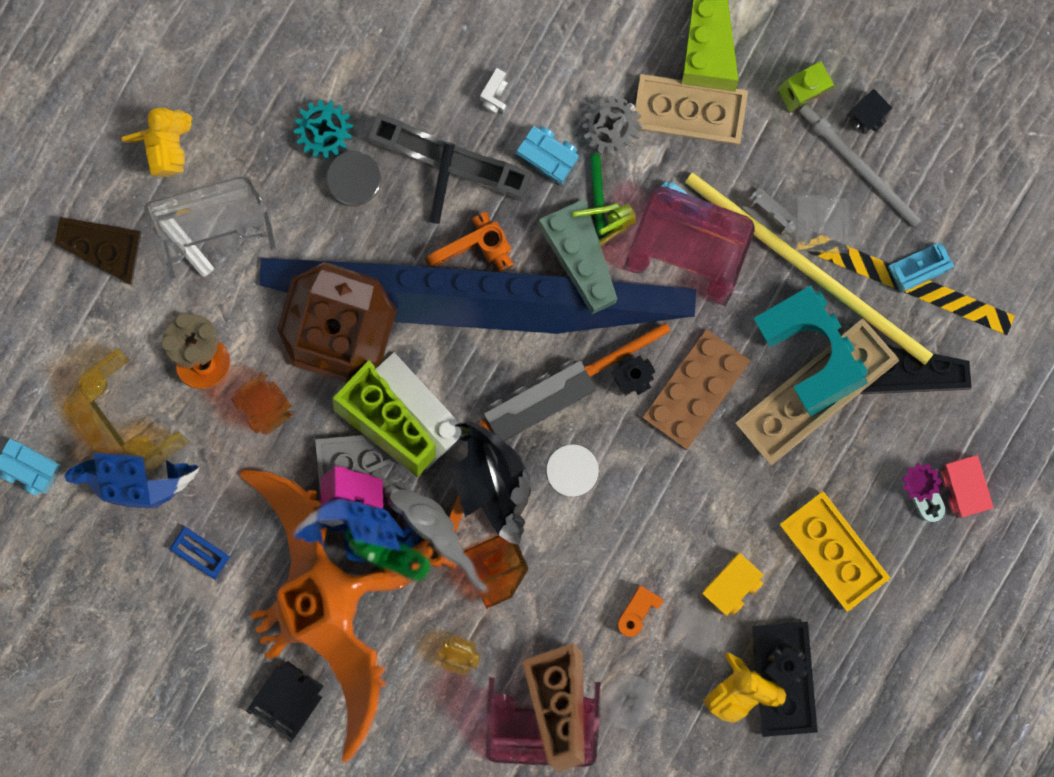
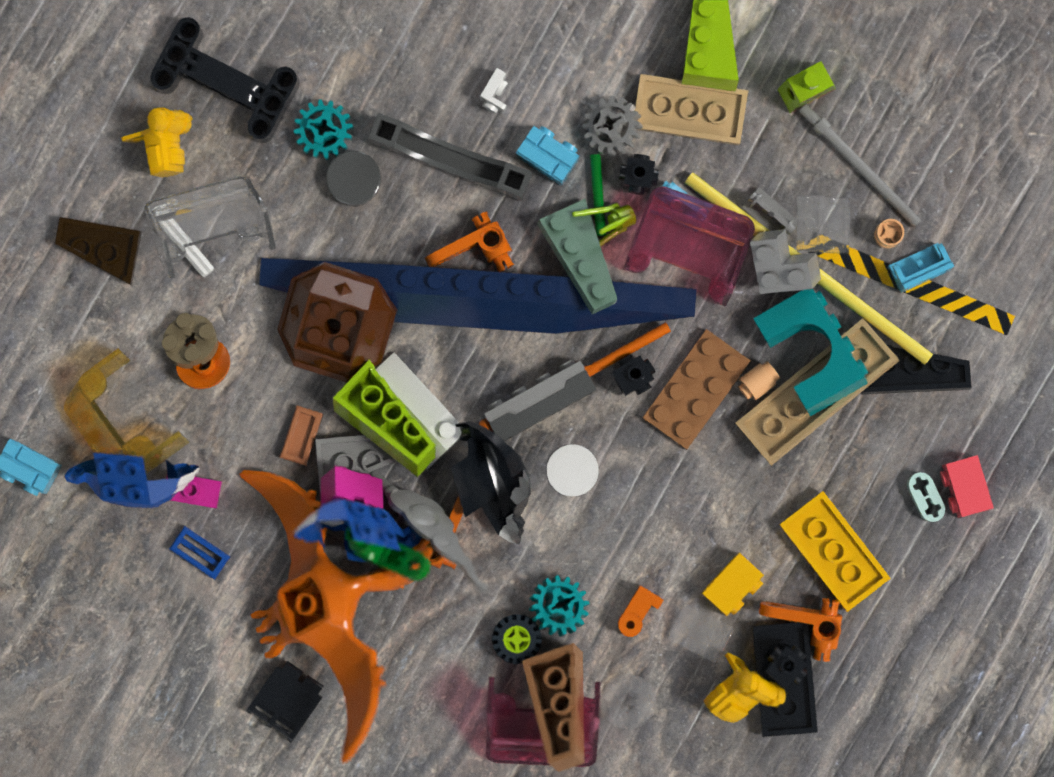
clear orange brick [231,371,295,435] -> none
black bar [429,142,455,224] -> none
clear yellow head [438,636,481,676] -> none
clear orange slope [463,535,529,609] -> none
black brick [847,89,892,135] -> none
magenta piece [902,463,942,502] -> none
none -> black beam [150,17,299,143]
none -> dark pink plate [166,476,222,509]
none -> nougat tile [280,406,323,466]
none -> black wheel [492,614,542,664]
none -> teal gear [529,575,589,637]
none -> black brick [619,154,659,195]
none -> light nougat brick [738,361,780,401]
none -> light grey brick [750,229,821,294]
none -> orange piece [759,598,843,662]
none -> light nougat wheel [874,219,904,249]

